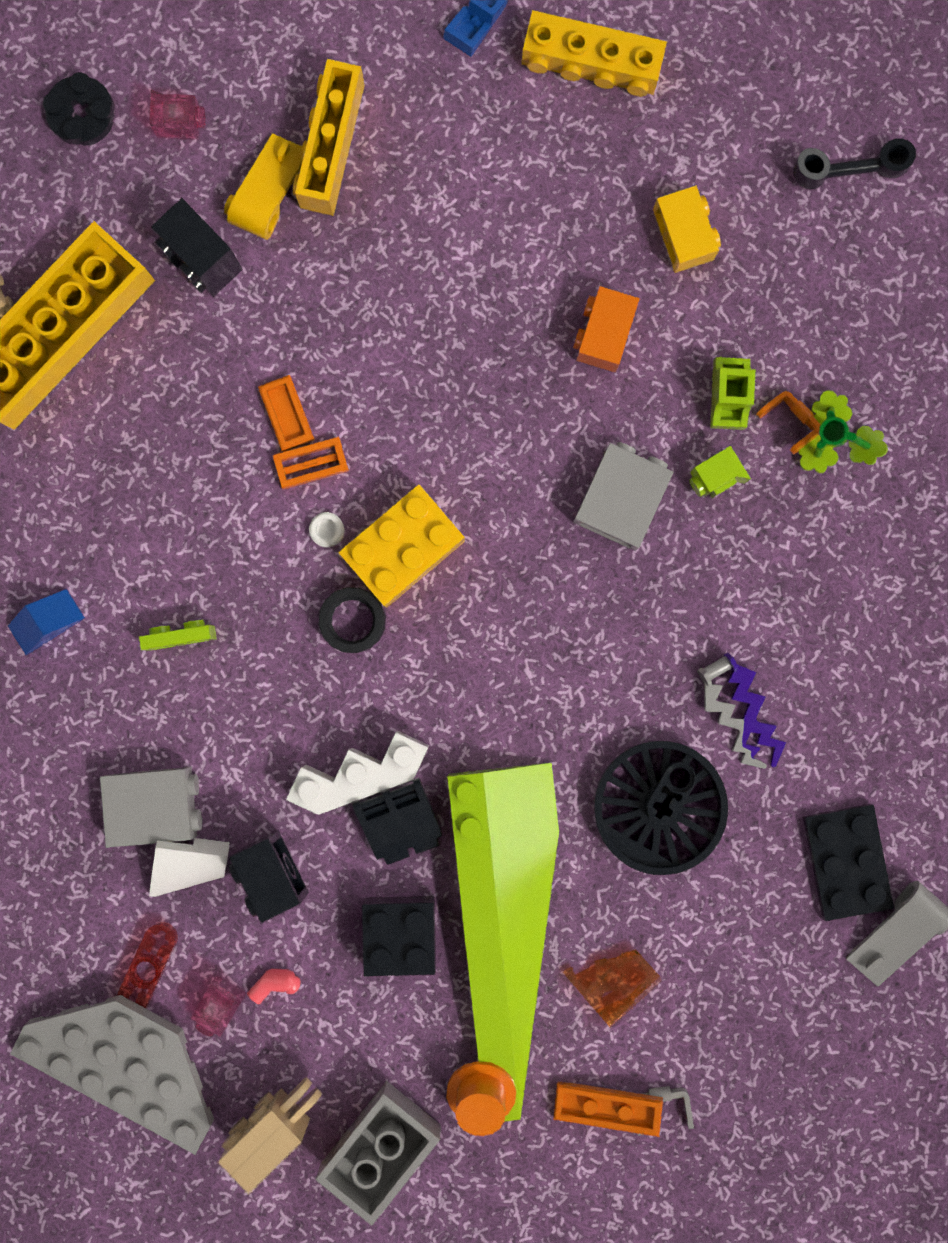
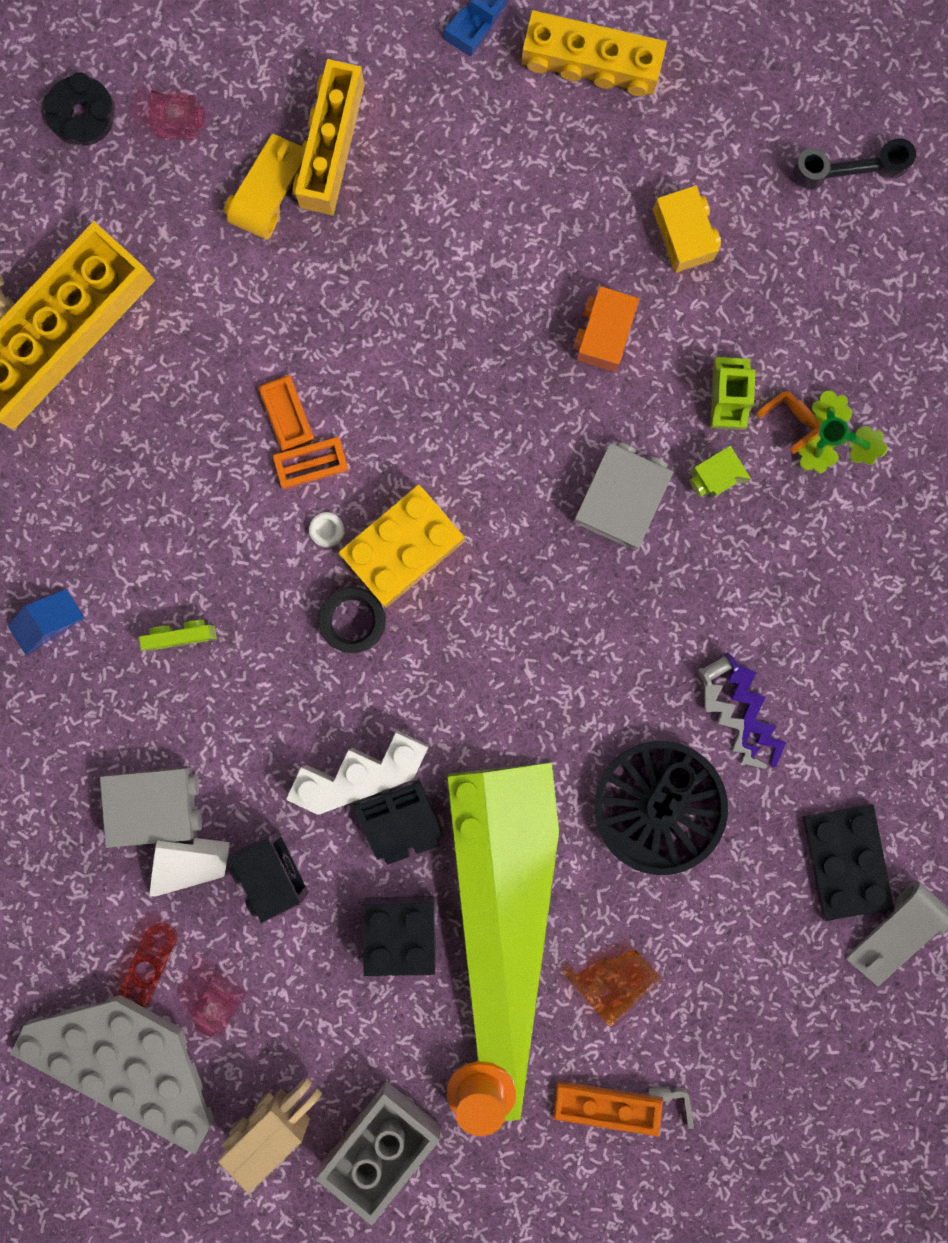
black brick [151,198,243,297] -> none
coral arm [247,968,301,1004] -> none

